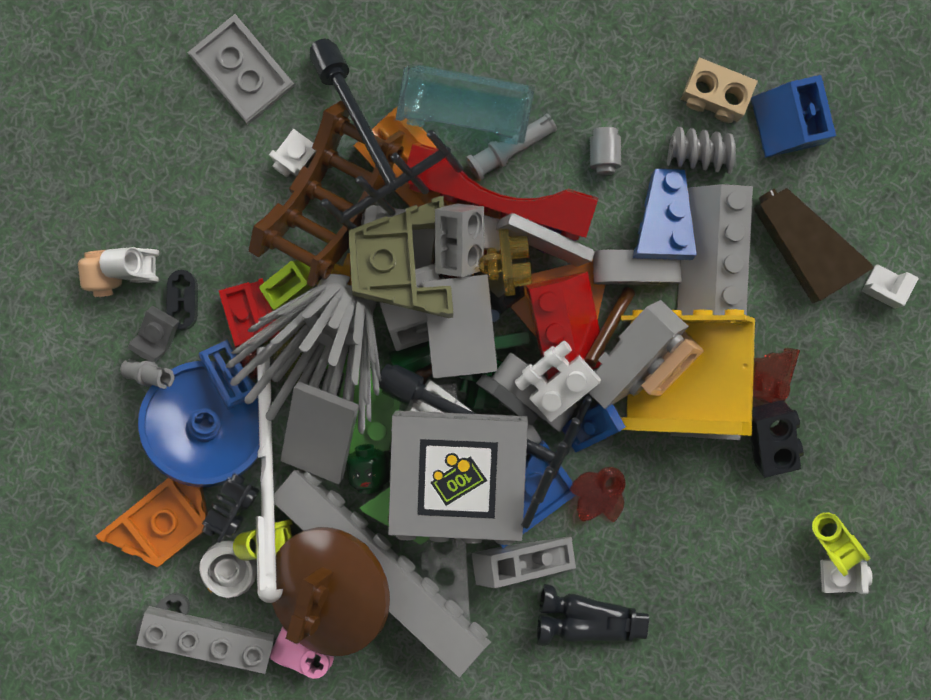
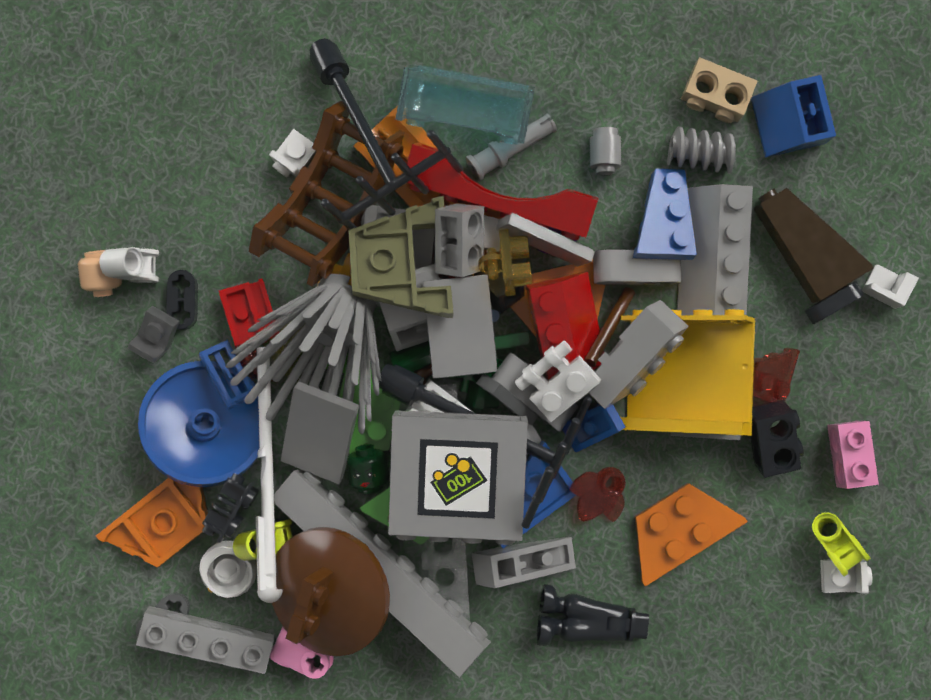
light grey pin [120,359,174,389] -> none
light grey tile [187,14,295,125] -> none
lime piece [259,260,320,310] -> none
light nougat panel [641,331,704,396] -> none
none -> orange wing [635,483,748,586]
none -> black beam [805,281,864,324]
none -> bright pink brick [827,421,879,489]

